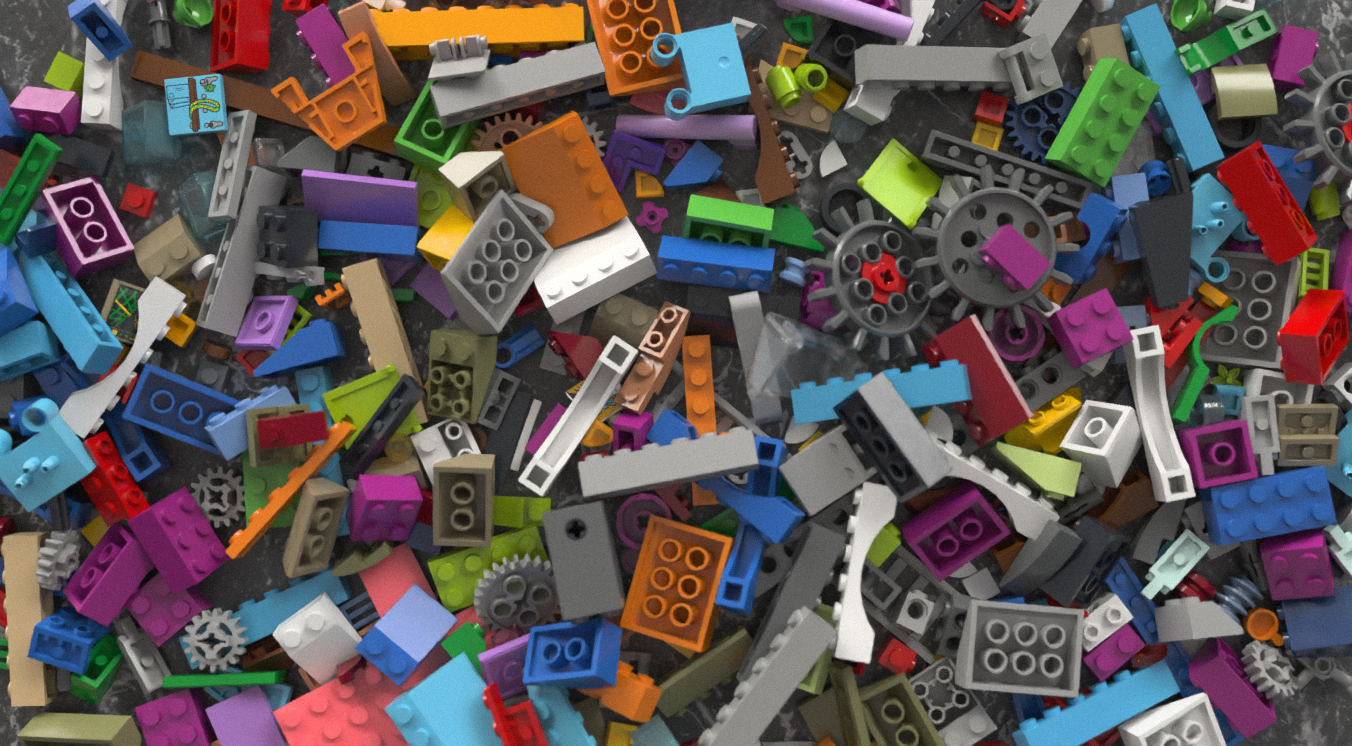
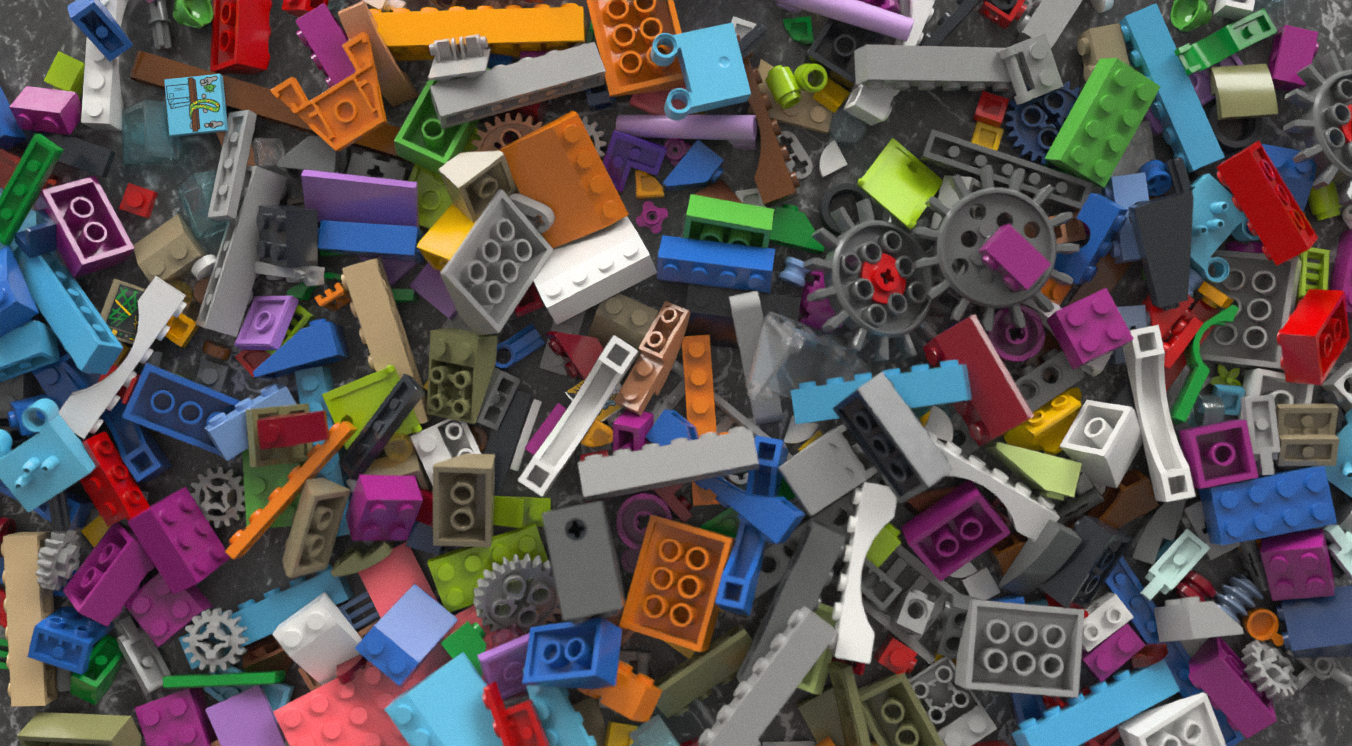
light orange tile [776,42,808,70] -> none

